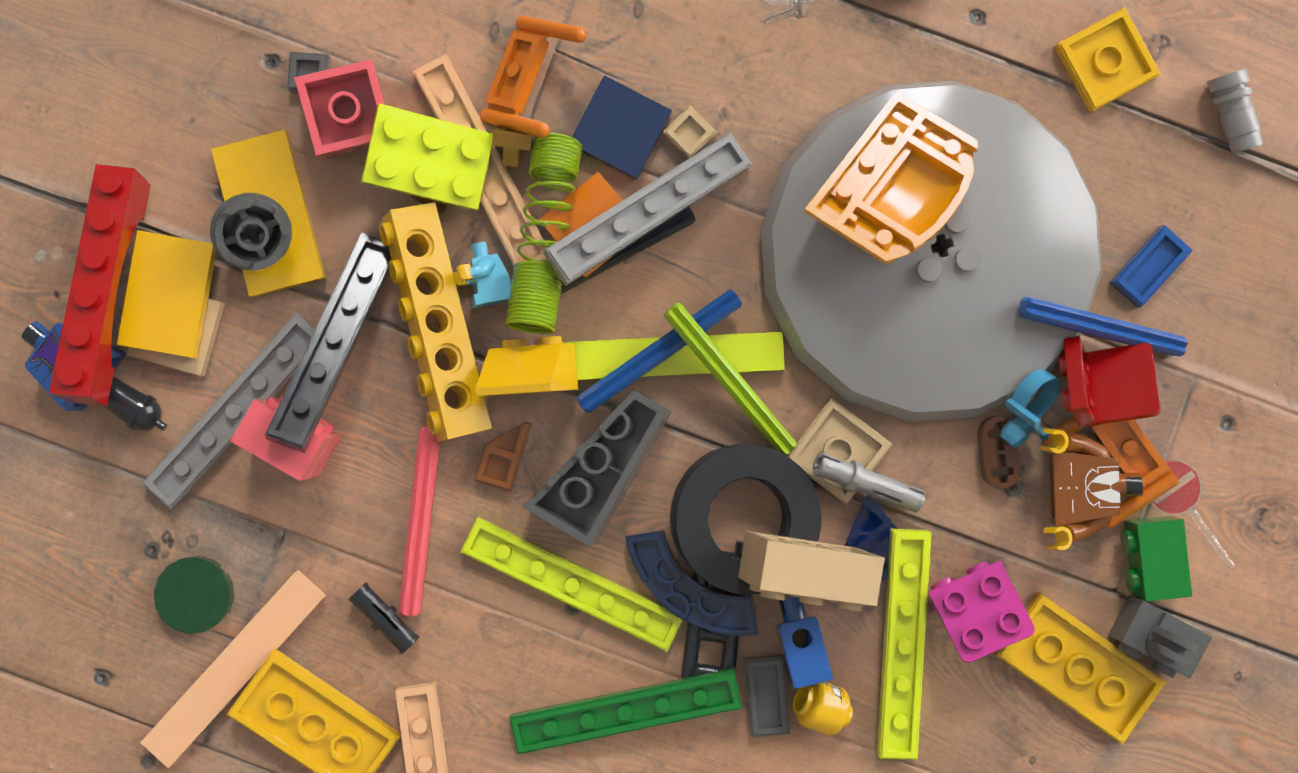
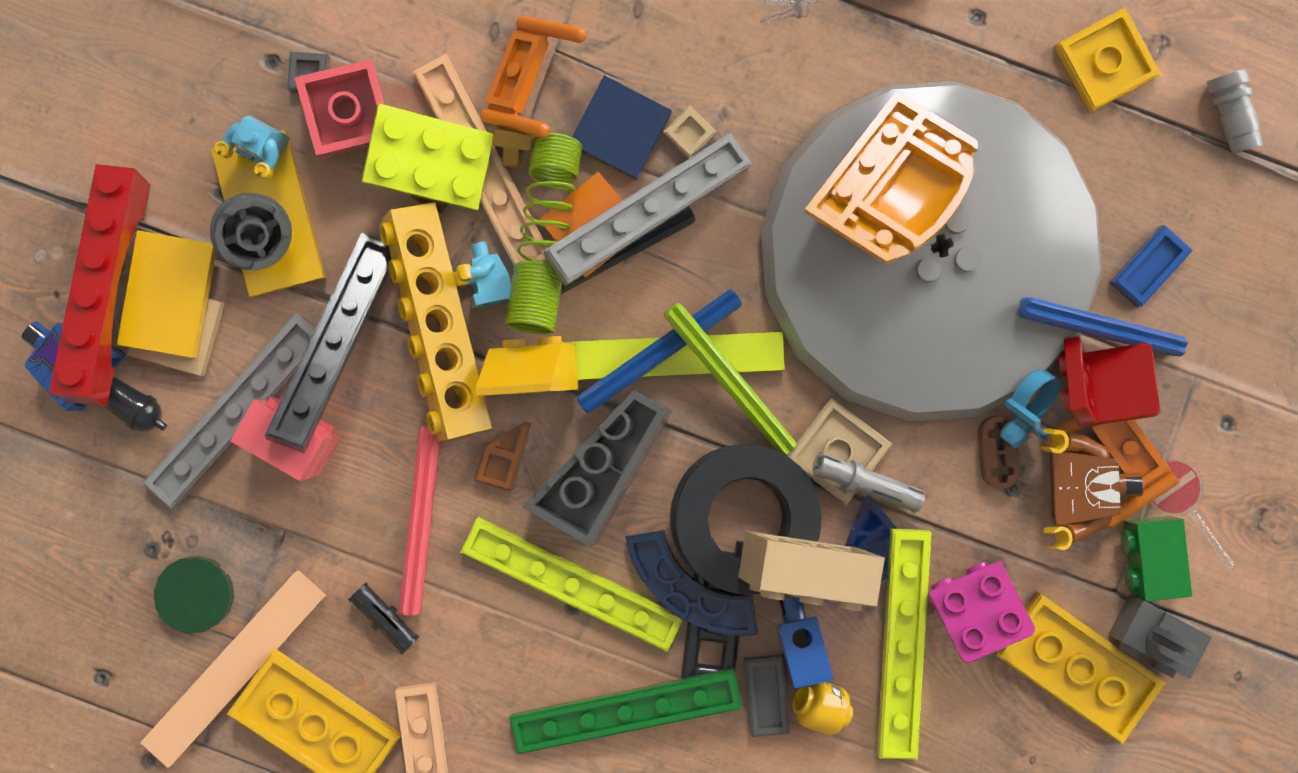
none -> medium azure piece [213,115,290,180]

